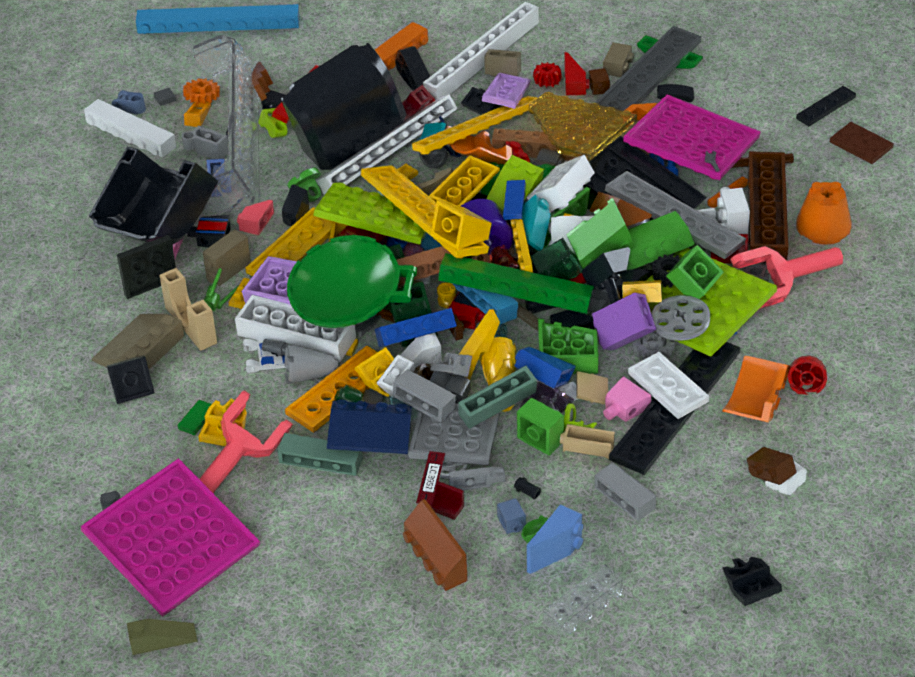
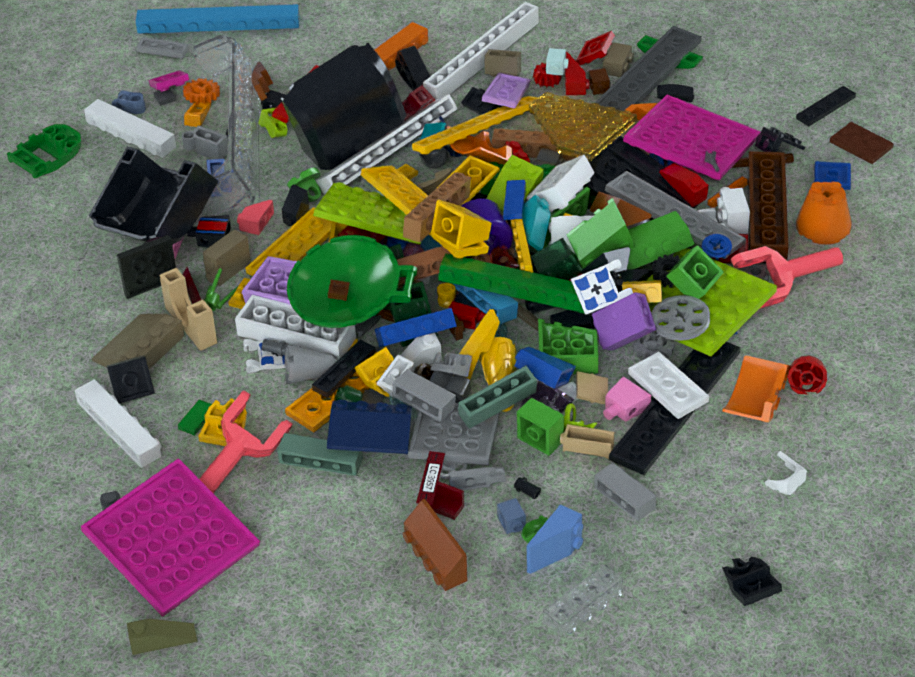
reddish brown brick [747,447,797,485] -> none
none -> green slope [7,124,81,179]
none -> white brick [75,379,162,468]
none -> light grey plate [136,37,189,59]
none -> dark pink plate [148,70,189,92]
none -> dark red sticker [182,267,202,304]
none -> black plate [312,339,376,398]
none -> reddish brown plate [328,279,350,301]
none -> medium nougat brick [403,172,471,242]
none -> light aqua brick [546,48,568,75]
none -> white flag [571,259,633,315]
none -> red plate [576,30,615,65]
none -> red slope [659,163,709,207]
none -> blue gear [702,234,732,260]
none -> black bracket [755,127,805,152]
none -> blue tile [814,161,851,190]

